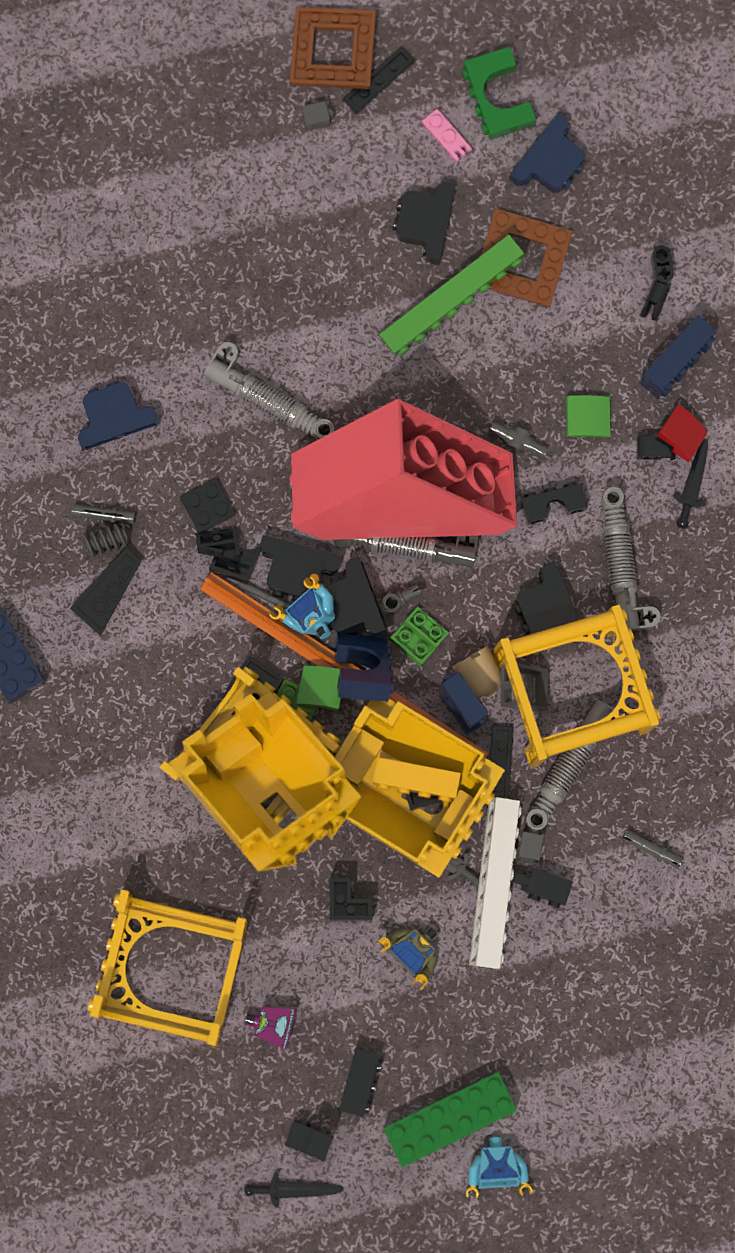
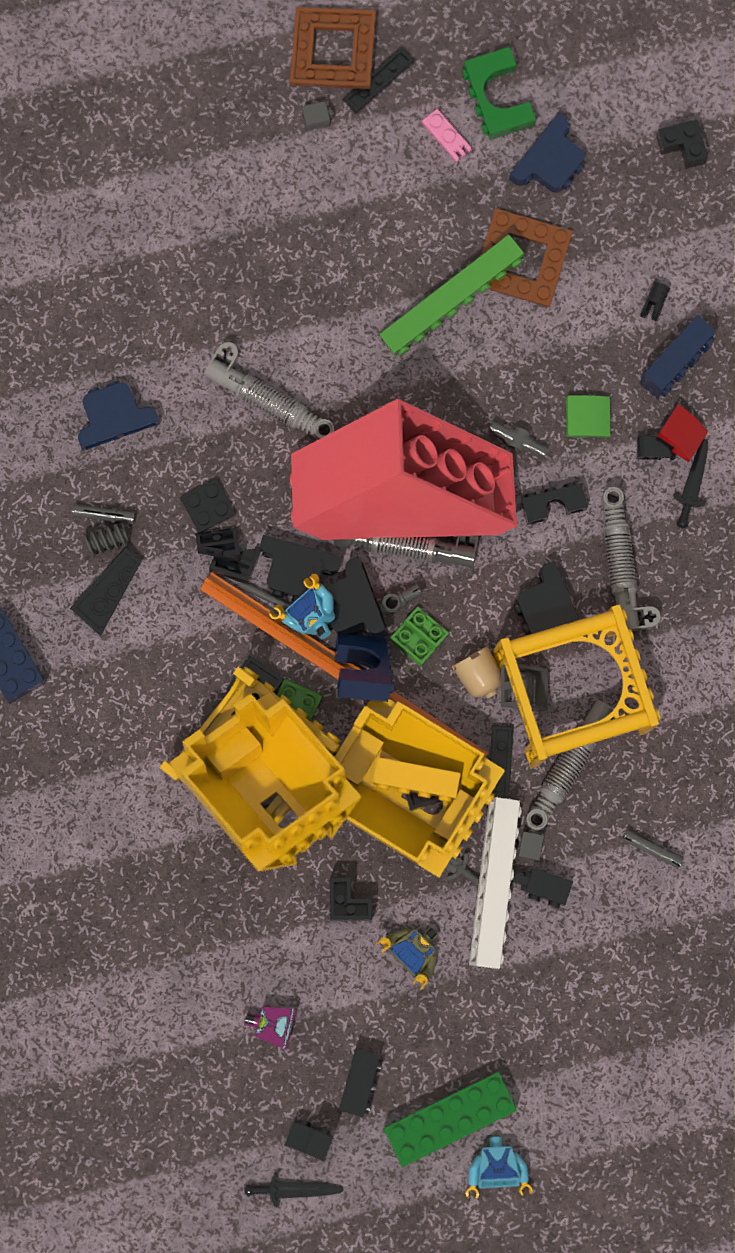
yellow arch [87,890,248,1047] -> none
bright green slope [296,666,341,711] -> none
black brick [393,182,455,265] -> none
dark blue arch [439,672,488,736] -> none
black beam [651,245,674,286] -> none
none -> black brick [656,119,708,169]

